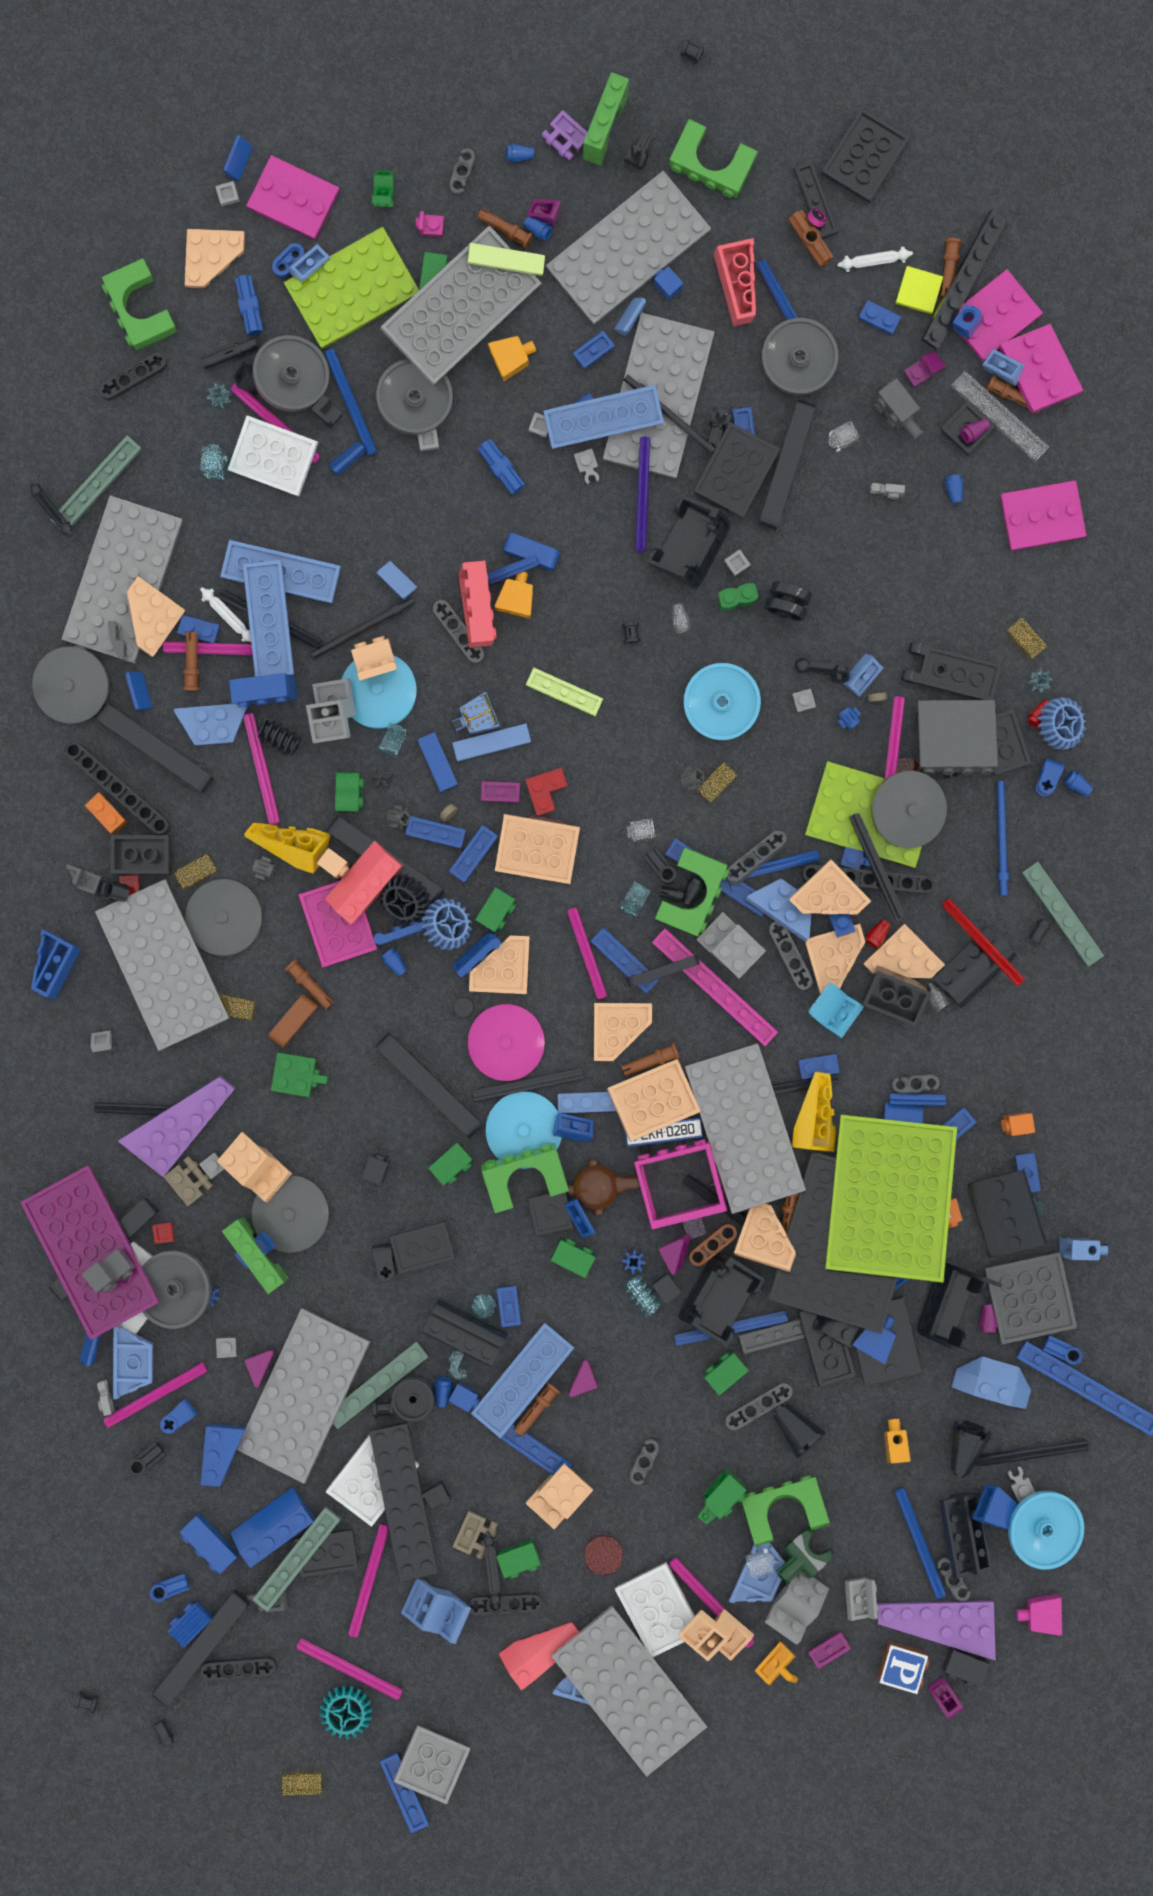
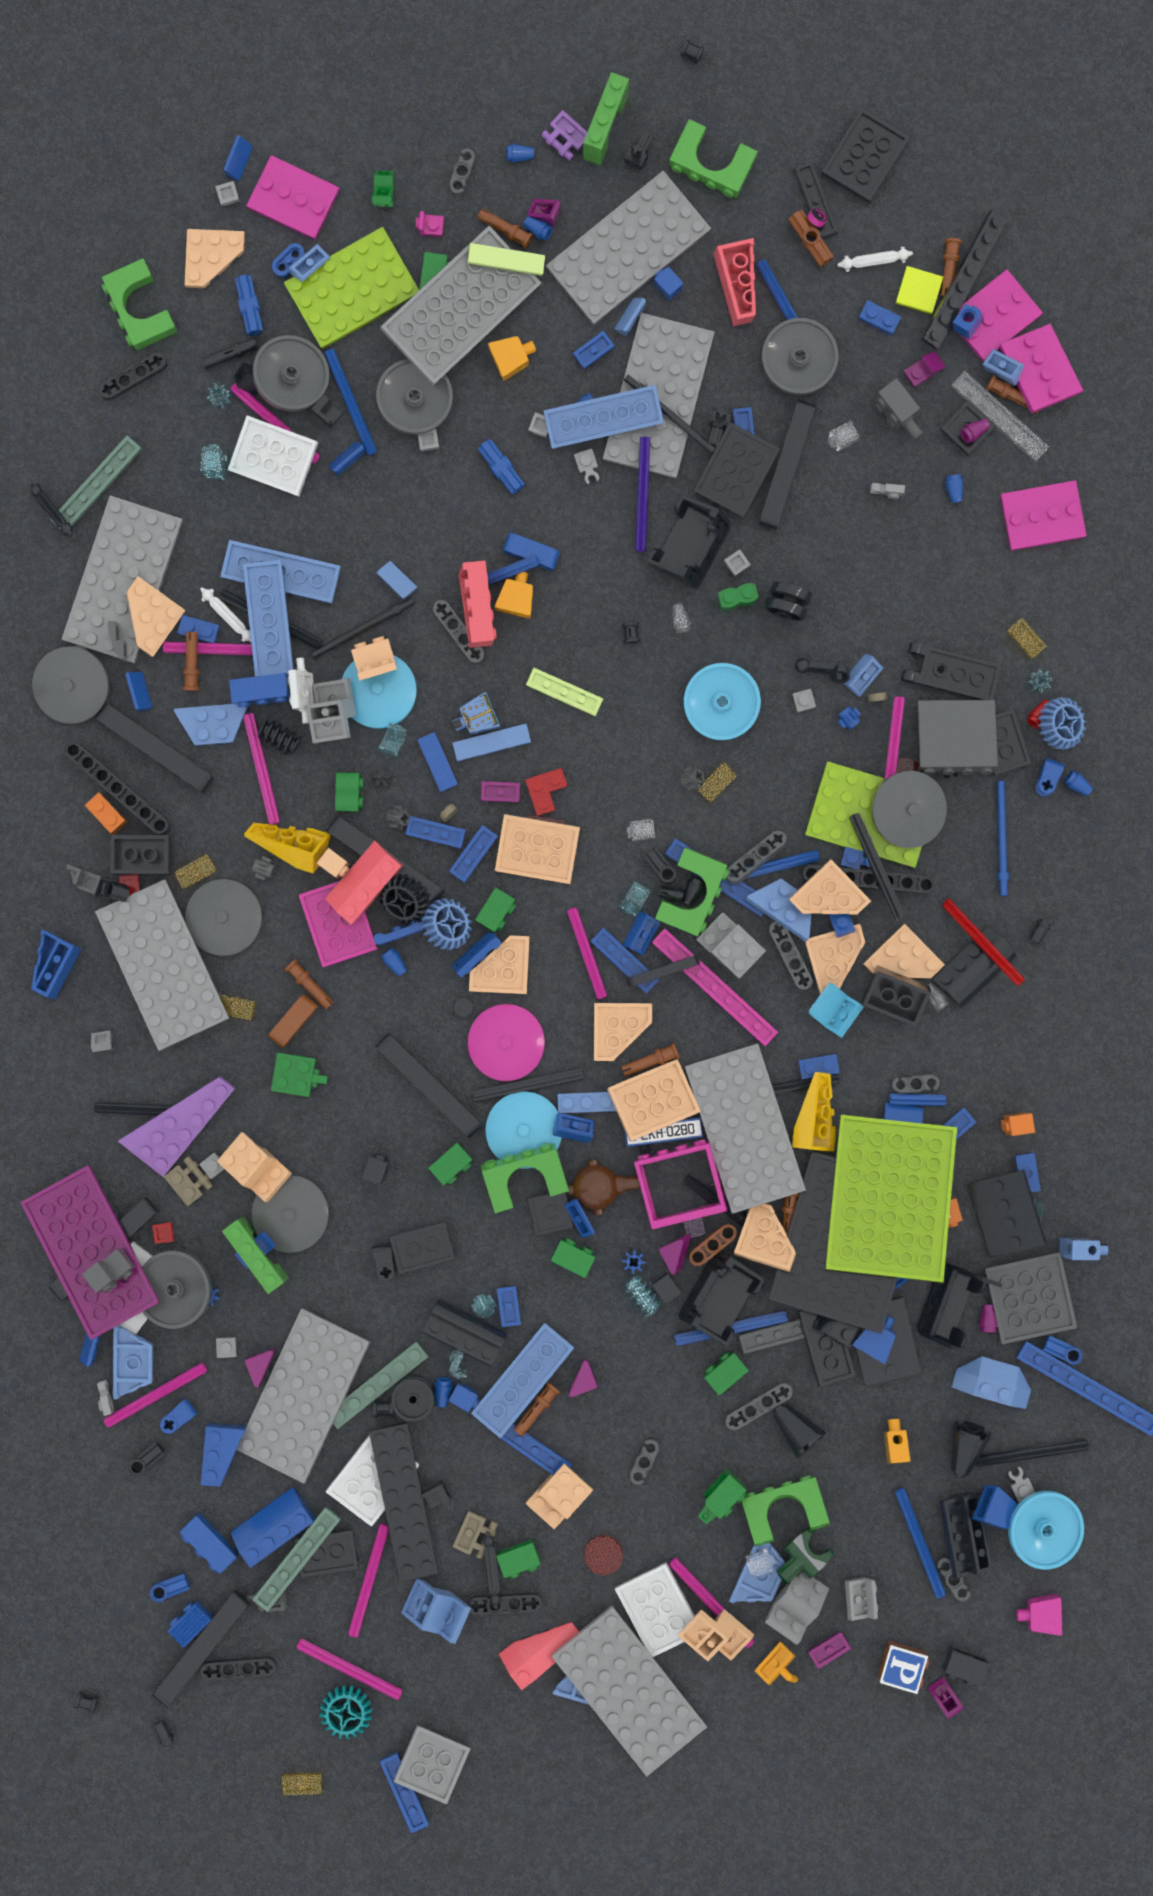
red cone [865,919,891,949] -> none
medium lavender wing [877,1600,996,1660] -> none
sand green plate [1022,862,1104,967] -> none
none -> white plate [288,658,315,724]
none -> blue slope [623,912,661,956]

